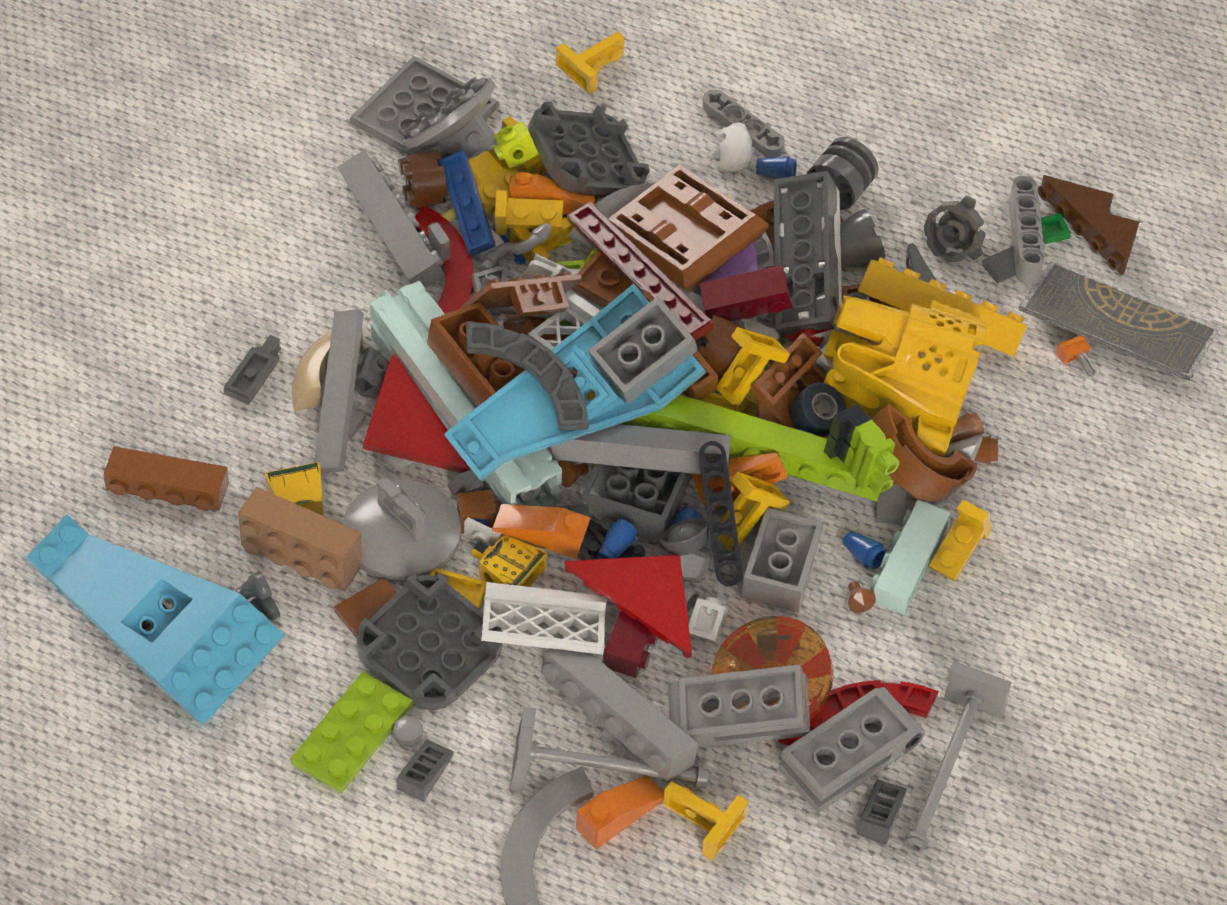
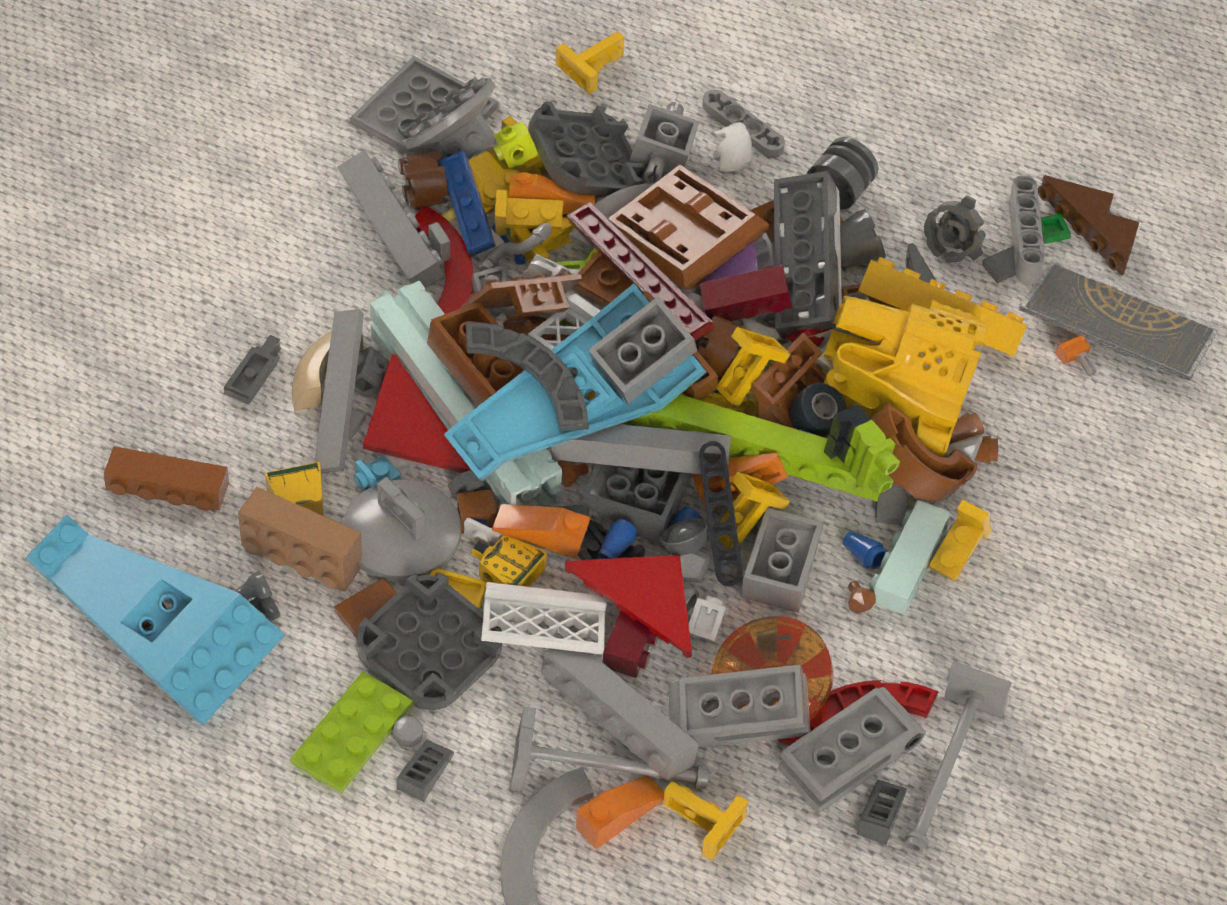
blue cone [756,156,797,179] -> none
none -> medium azure bracket [354,456,401,490]
none -> light grey brick [629,102,700,183]

